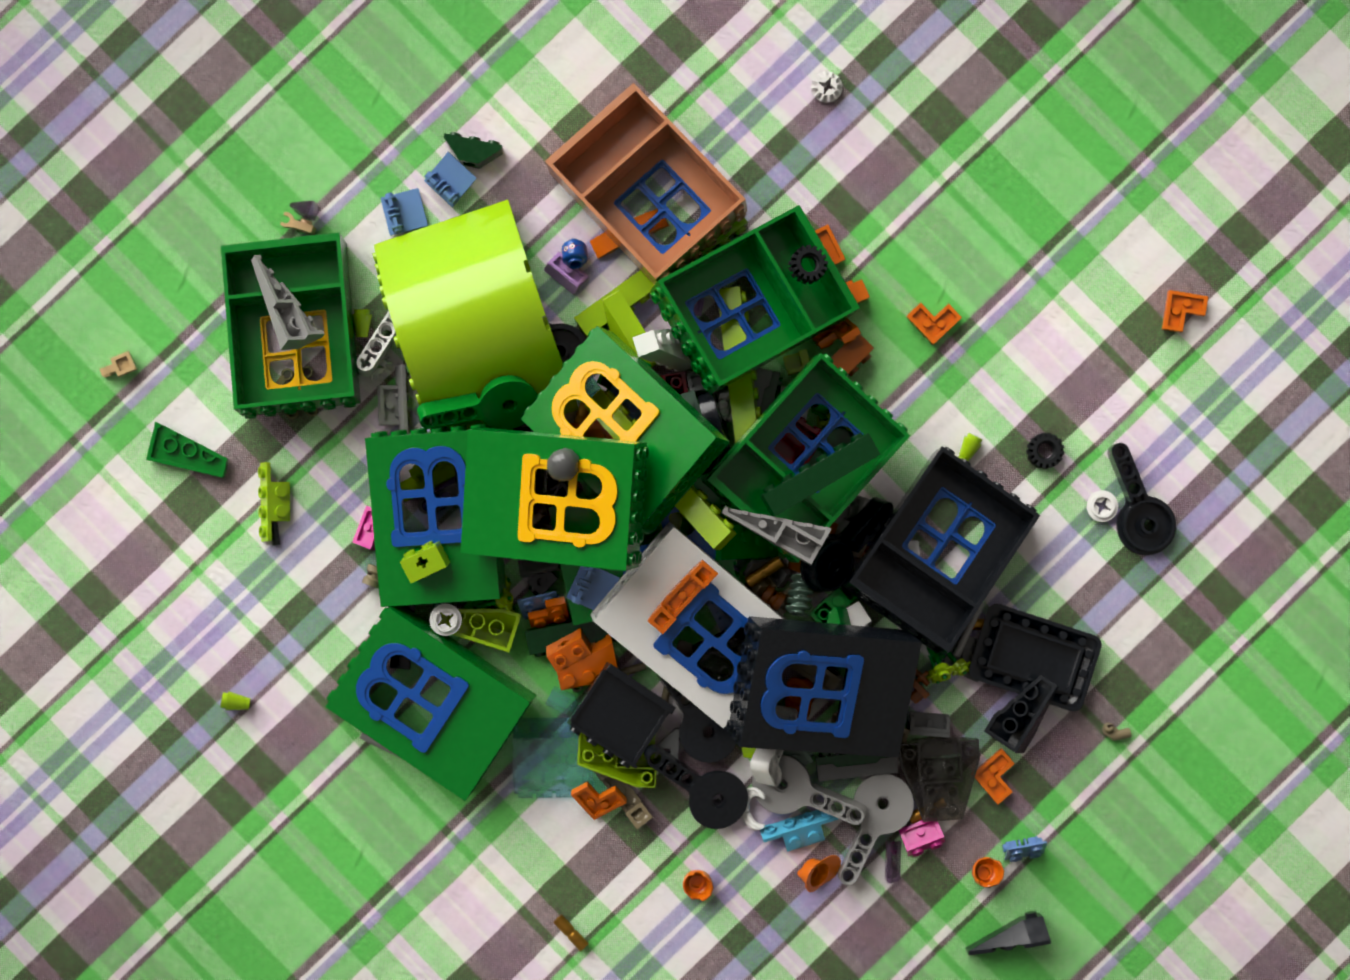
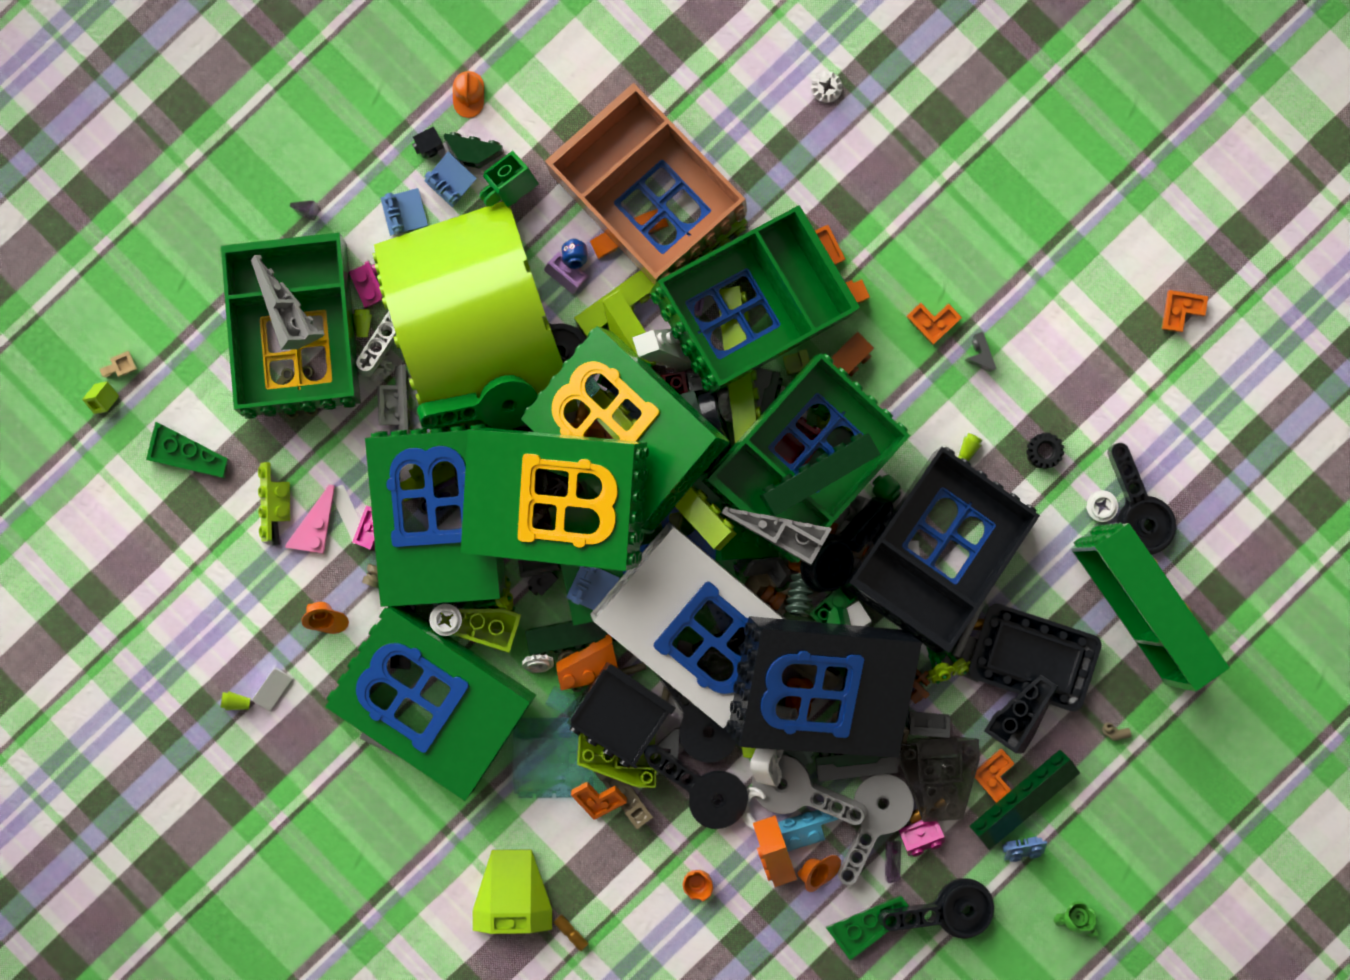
tan plate [280,212,317,235] -> none
lime brick [400,541,450,583] -> none
medium blue hinge [517,591,559,620] -> none
orange plate [528,596,570,628] -> none
orange brick [546,628,592,672] -> none
dark grey hair [547,448,579,482] -> none
orange slope [647,560,718,634] -> none
pearl gold piece [744,556,784,588] -> none
black tyre [789,245,828,284] -> none
orange plate [812,318,861,349] -> none
wedge [965,911,1051,955] -> none
orange hair [972,857,1004,888] -> none
none -> lime panel [82,381,119,414]
none -> white slope [252,667,293,711]
none -> bright pink wing [285,485,335,554]
none -> orange piece [301,602,349,634]
none -> white sticker [333,485,360,544]
none -> dark pink bracket [349,261,383,308]
none -> black brick [412,126,445,158]
none -> orange piece [453,71,484,118]
none -> lime wedge [472,849,552,934]
none -> green hinge [479,150,539,208]
none -> white gear [522,654,554,673]
none -> orange wedge [753,816,797,887]
none -> green wing [826,895,912,960]
none -> green head [872,475,902,503]
none -> black beam [878,878,994,939]
none -> dark grey slope [965,332,996,372]
none -> dark green brick [969,749,1080,850]
none -> bright green hair [1053,902,1098,938]
none -> green panel [1070,522,1230,692]

